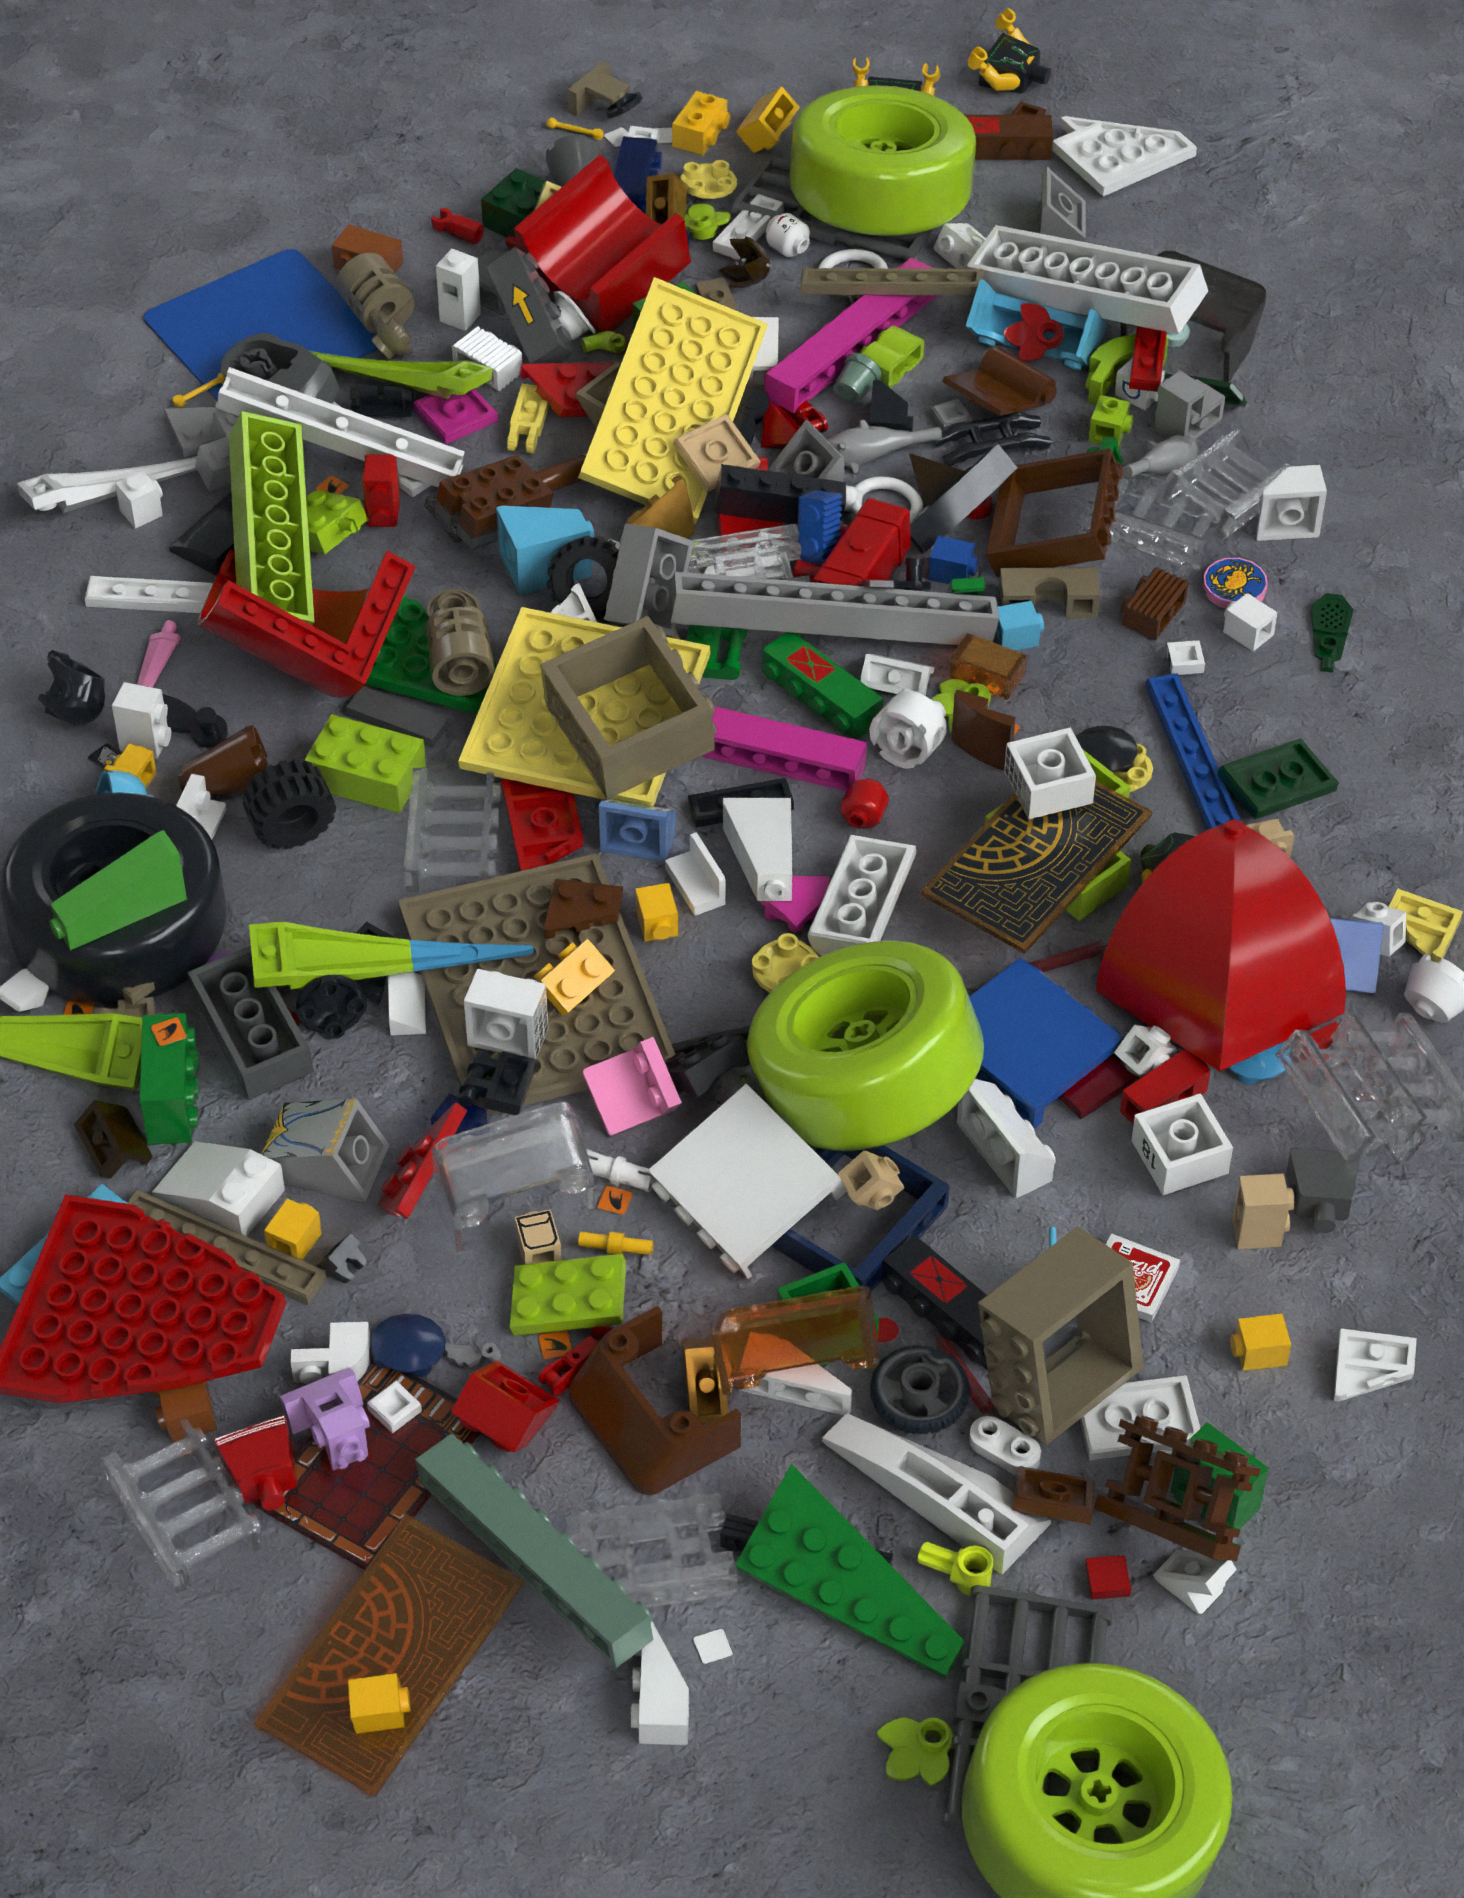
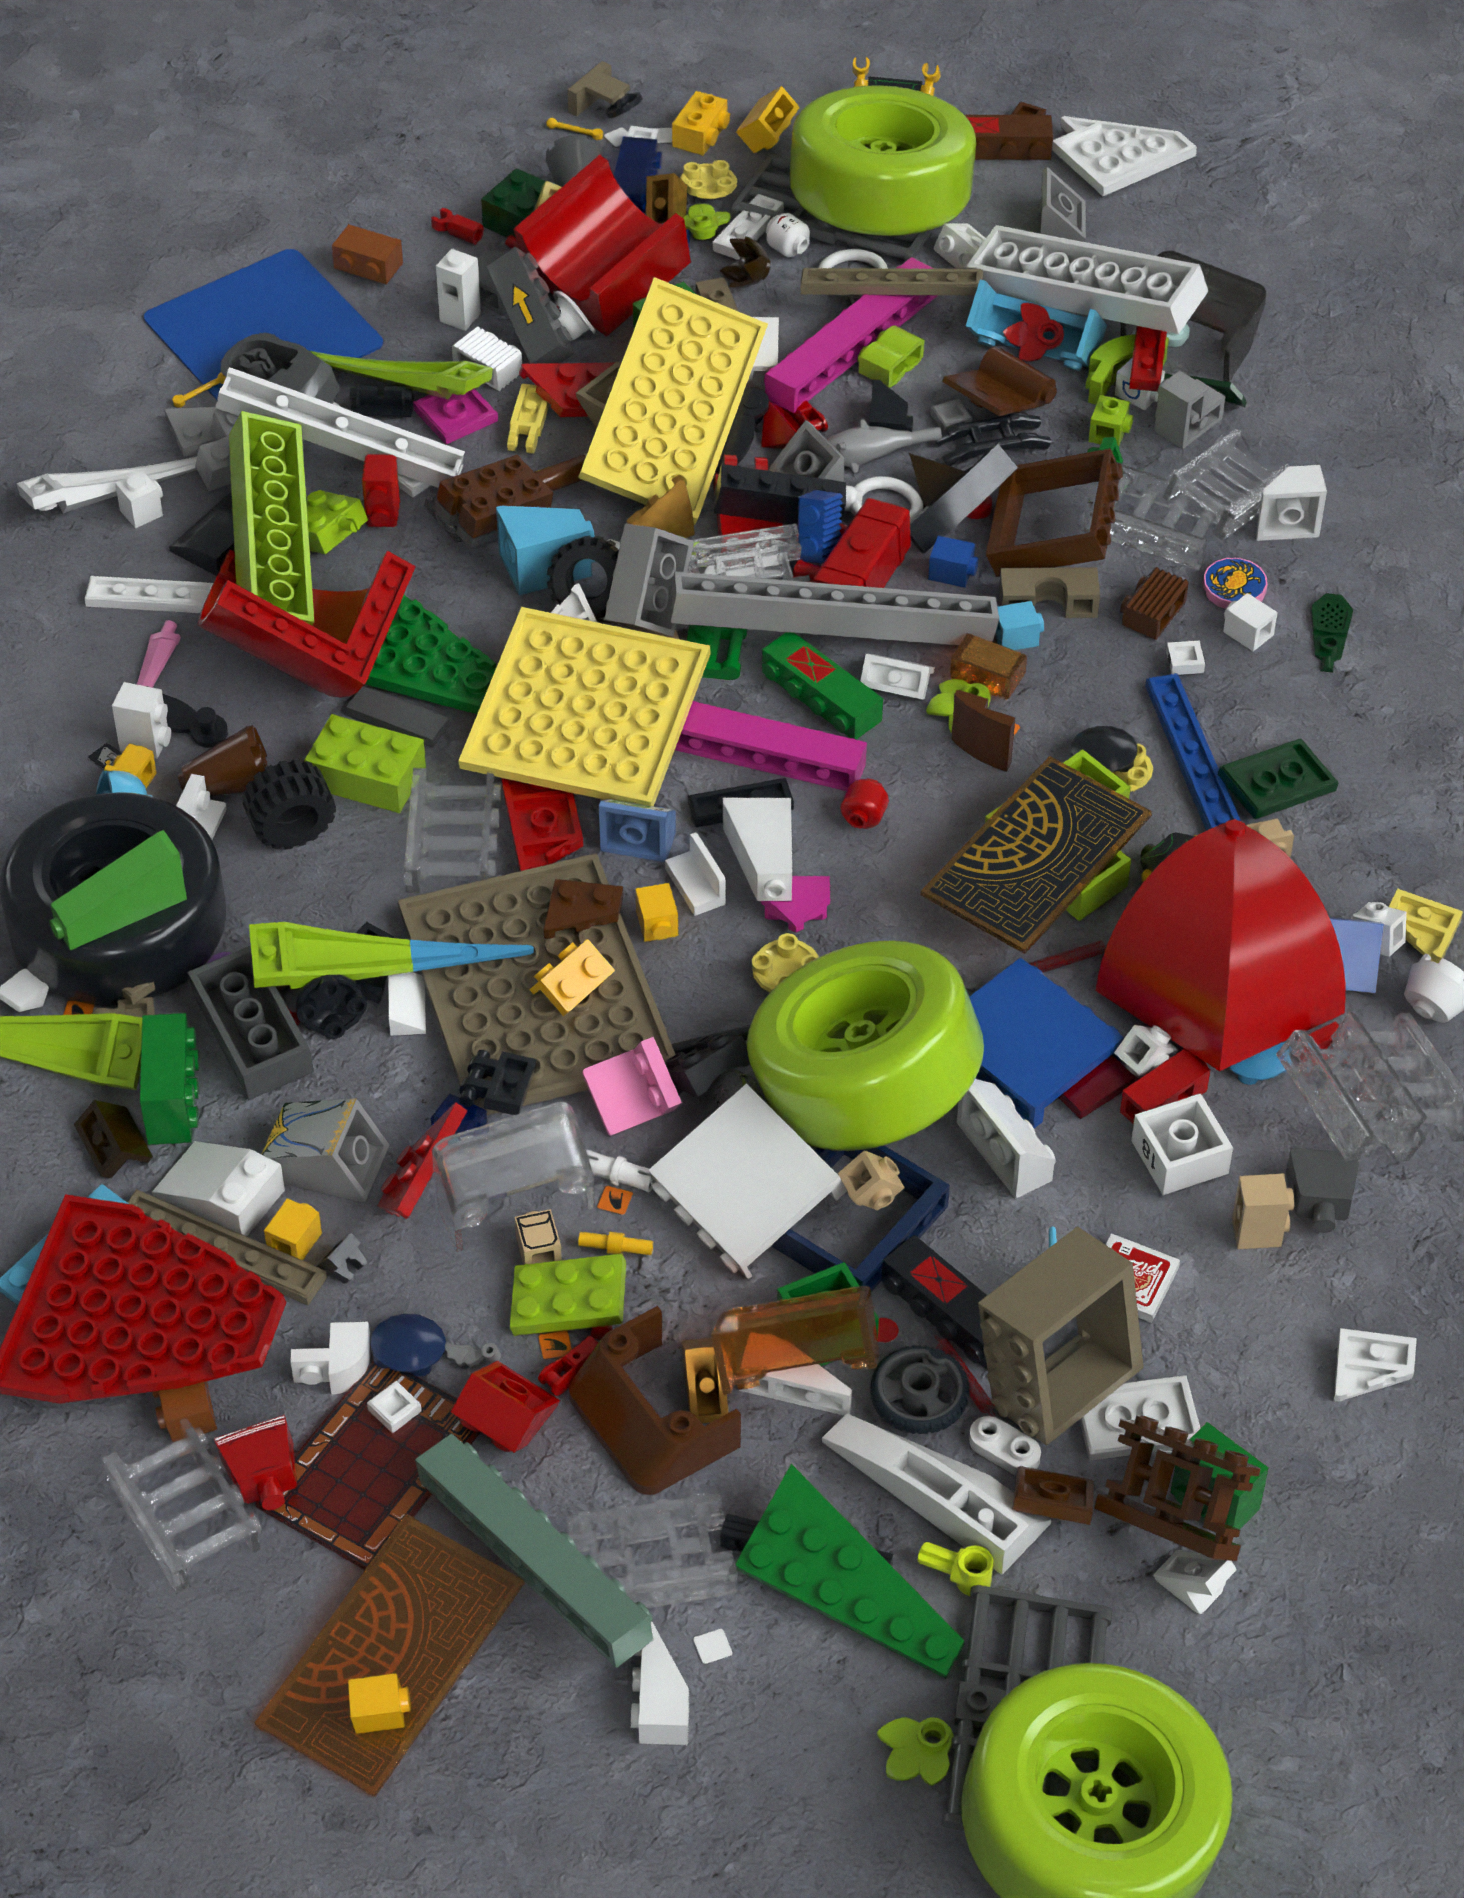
black helmet [38,650,105,726] -> none
orange sticker [151,1017,187,1046] -> none
lavender tile [279,1367,370,1471] -> none
orange sticker [316,475,349,494] -> none
dark tan cylinder [336,253,414,359] -> none
dark tan cylinder [425,589,495,696] -> none
white brick [464,969,548,1059] -> none
dark tan window [540,616,717,799] -> none
lime arm [581,331,626,354] -> none
tan plate [673,414,761,492] -> none
white brick [808,835,916,956] -> none
sand green piece [833,353,882,404] -> none
black brick [862,558,931,590] -> none
white brick [869,689,947,769] -> none
green plate [947,577,985,596] -> none
torso [967,8,1051,94] -> none
white brick [1004,727,1096,819] -> none
red tile [1085,1555,1131,1600] -> none
light grey piece [1122,434,1200,478] -> none
yellow brick [1230,1313,1291,1371] -> none

